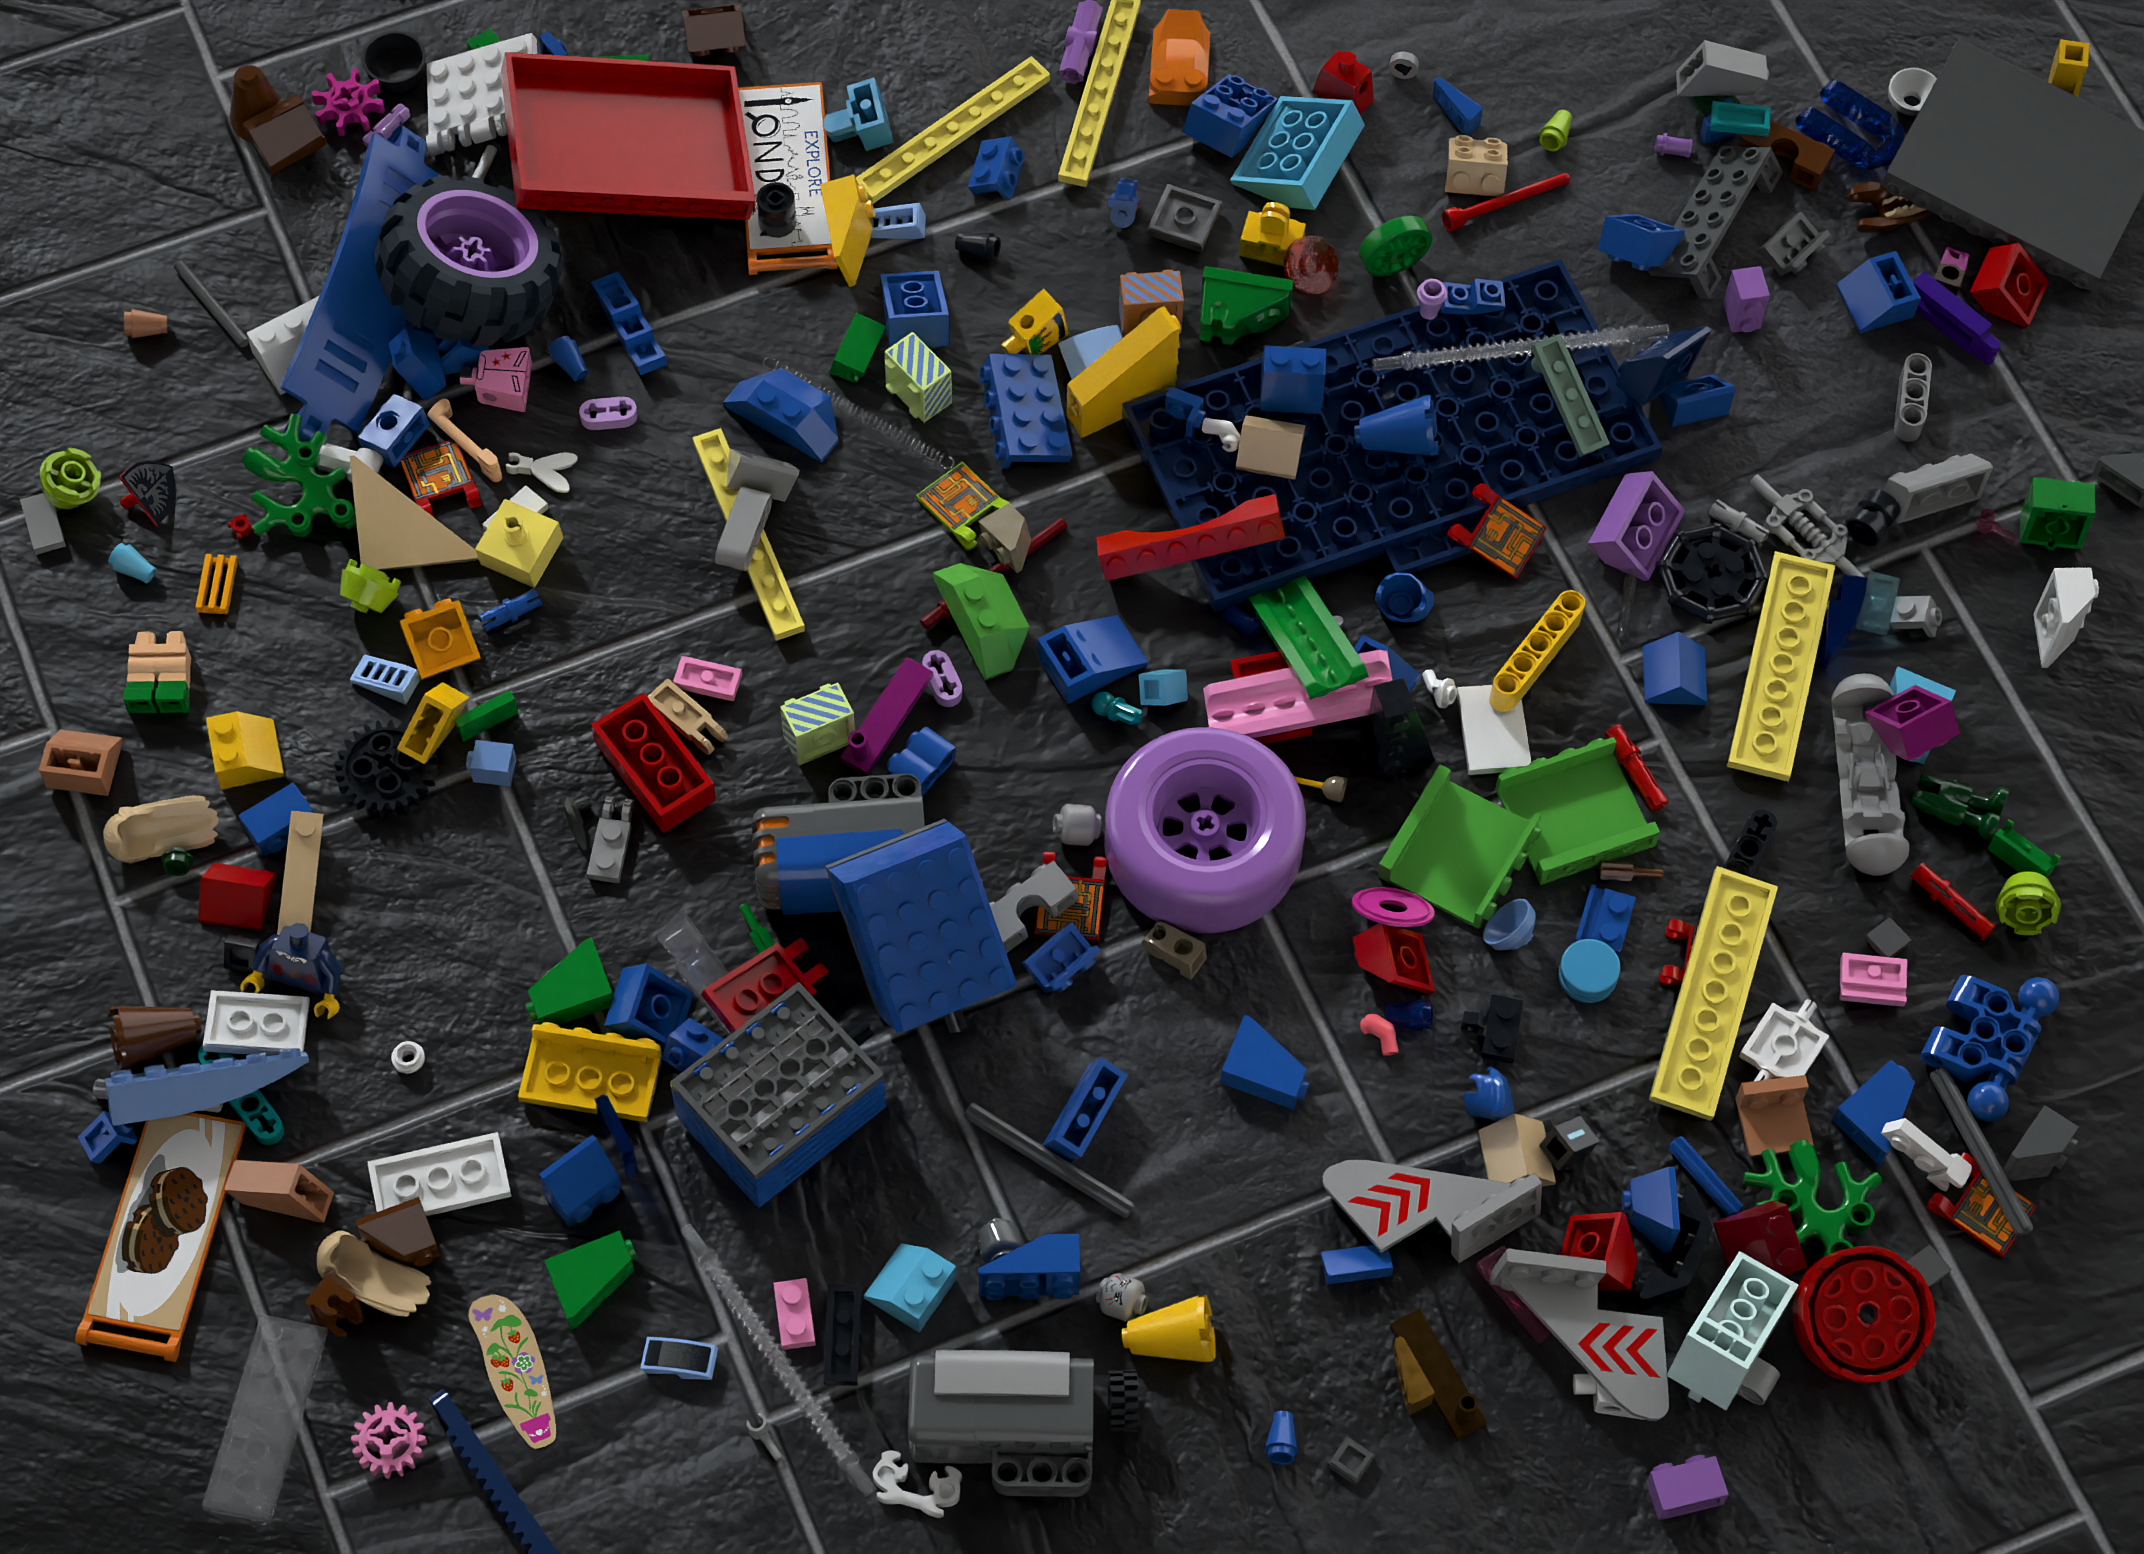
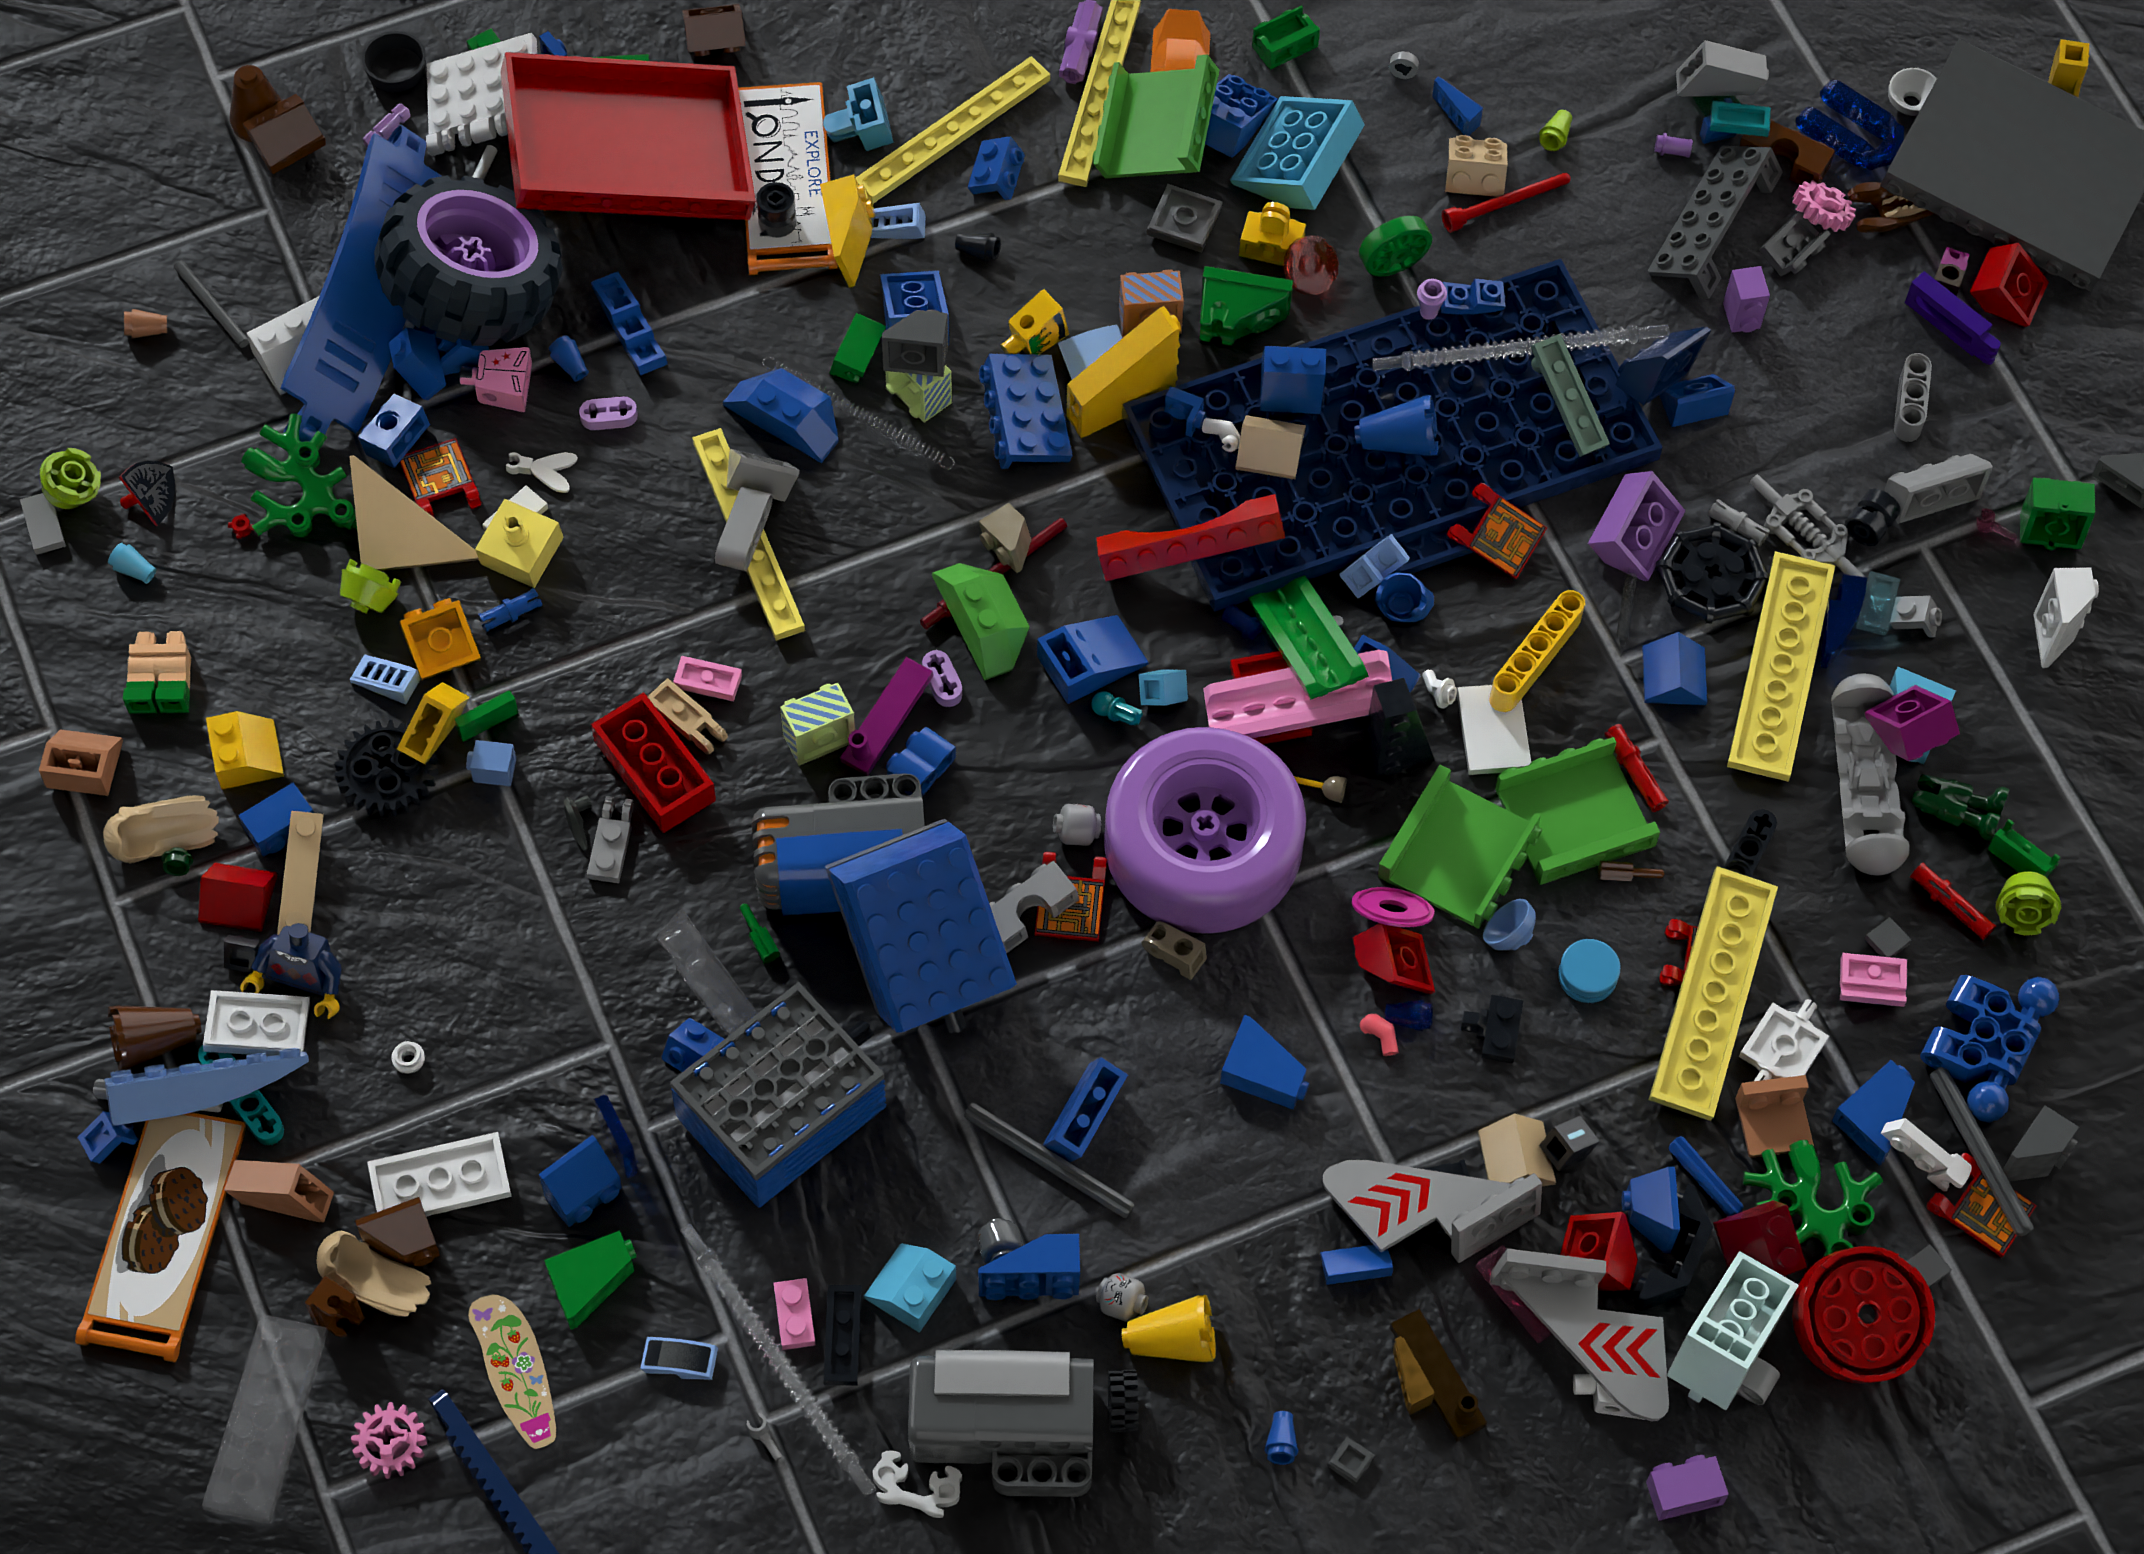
light orange tile [195,554,238,614] -> none
dark pink gear [311,68,385,136] -> none
white piece [318,443,383,483] -> none
light nougat hinge [427,399,502,482] -> none
yellow bracket [518,1022,662,1122] -> none
green slope [525,938,613,1025] -> none
blue slope [604,963,694,1049] -> none
red tile [700,937,829,1034] -> none
flag [916,462,1012,551] -> none
blue bracket [1021,922,1101,993] -> none
blue hips [1107,178,1142,228] -> none
red torso [1313,51,1374,116] -> none
blue hair [1464,1067,1514,1122] -> none
blue plate [1574,884,1636,958] -> none
blue slope [1597,214,1685,271] -> none
blue slope [1836,251,1921,333] -> none
none -> dark grey slope [882,310,948,377]
none -> bright green panel [1093,55,1219,179]
none -> green hinge [1252,5,1320,70]
none -> light blue slope [1339,534,1410,599]
none -> bright pink gear [1792,180,1856,232]

